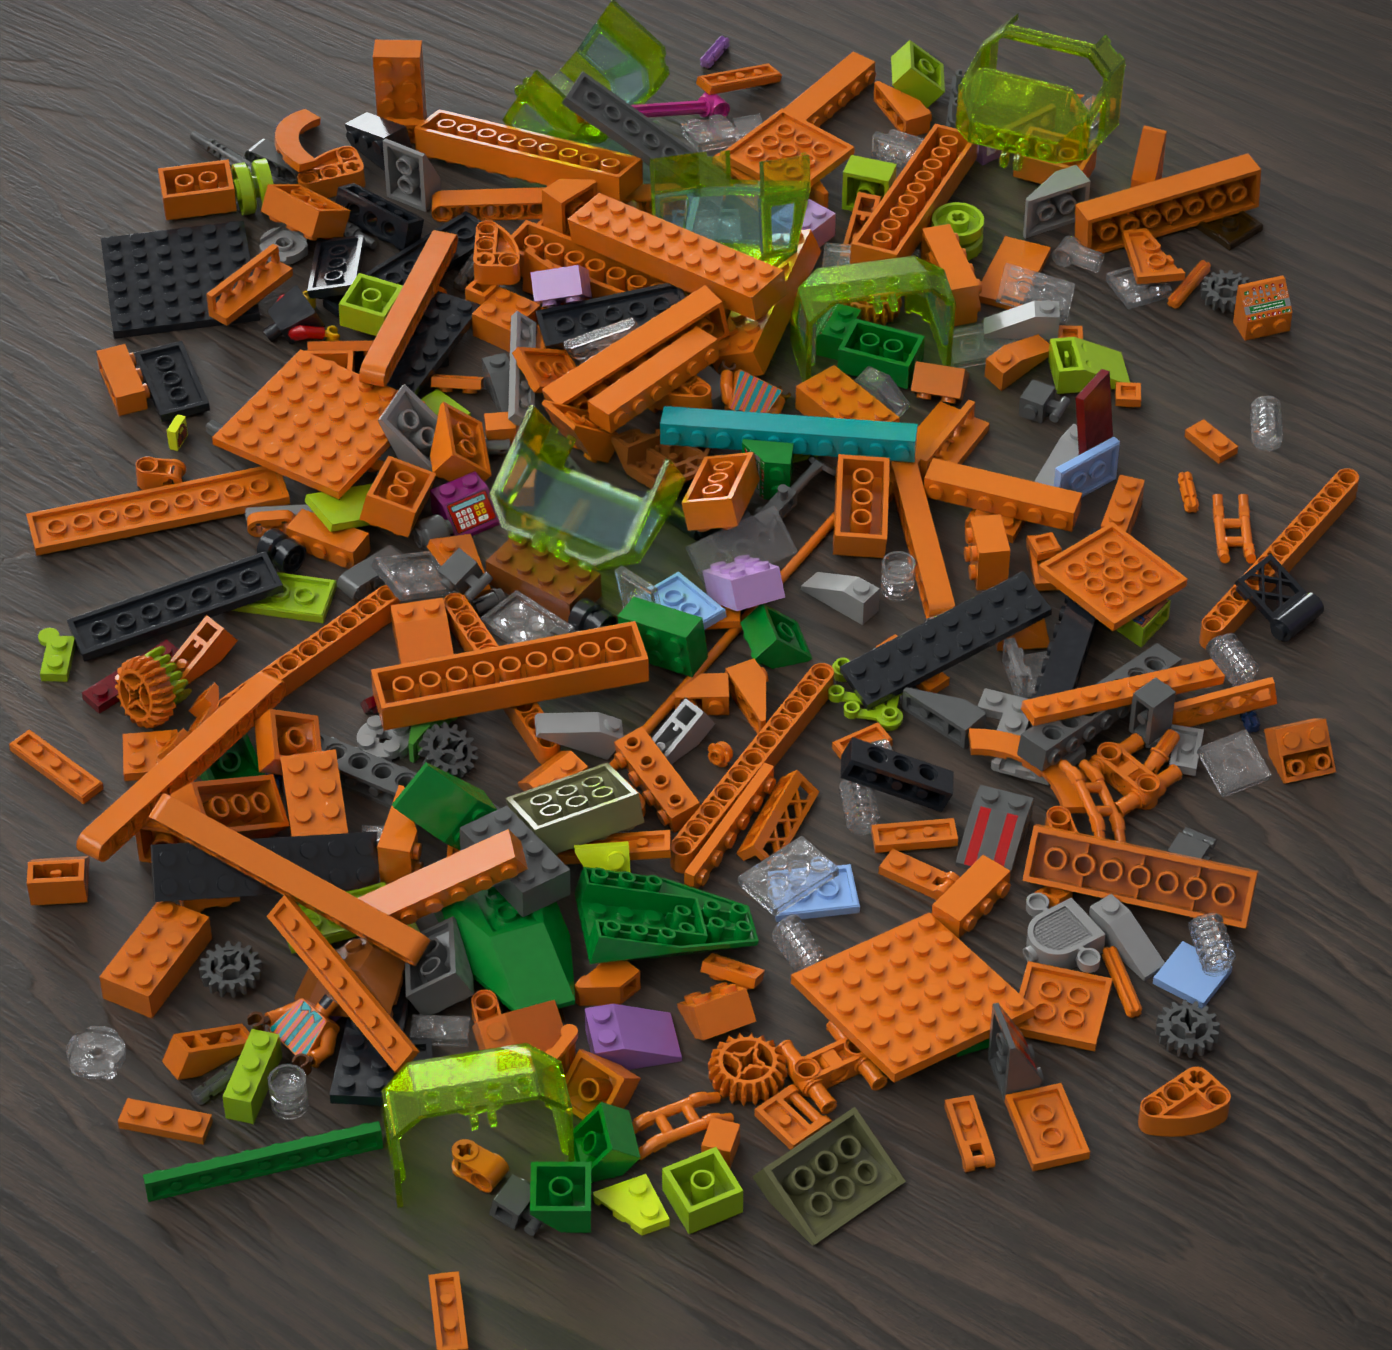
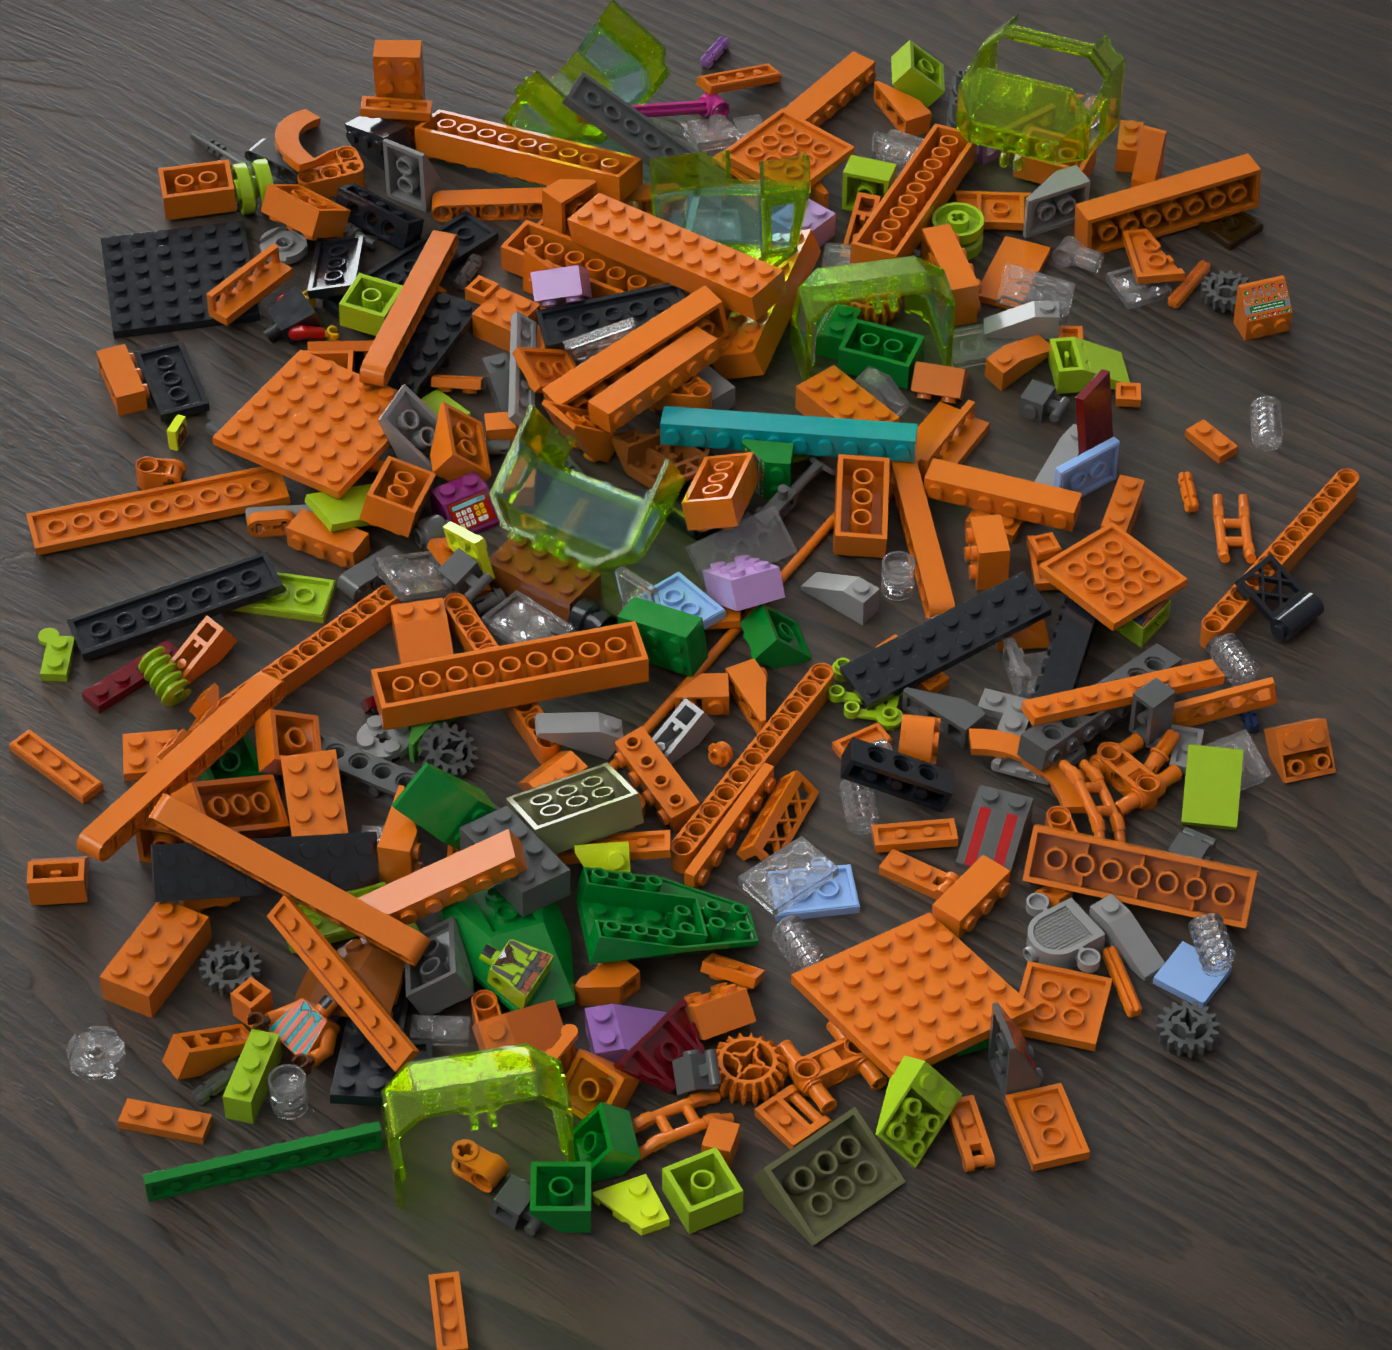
orange gear [115,655,176,729] -> none
black wheel [257,528,306,574] -> none
orange beam [473,220,521,285] -> none
orange torso [718,360,791,414] -> none
orange beam [1138,1067,1231,1137] -> none
none -> orange brick [230,977,274,1029]
none -> orange plate [360,96,432,122]
none -> neon yellow wing [443,521,495,579]
none -> torso [479,939,554,1009]
none -> dark red wing [613,998,705,1093]
none -> dark grey brick [672,1049,721,1096]
none -> lime slope [875,1056,962,1168]
none -> orange brick [898,714,941,765]
none -> orange wing [954,190,1032,231]
none -> orange brick [1115,120,1144,173]
none -> lime tile [1181,744,1244,830]

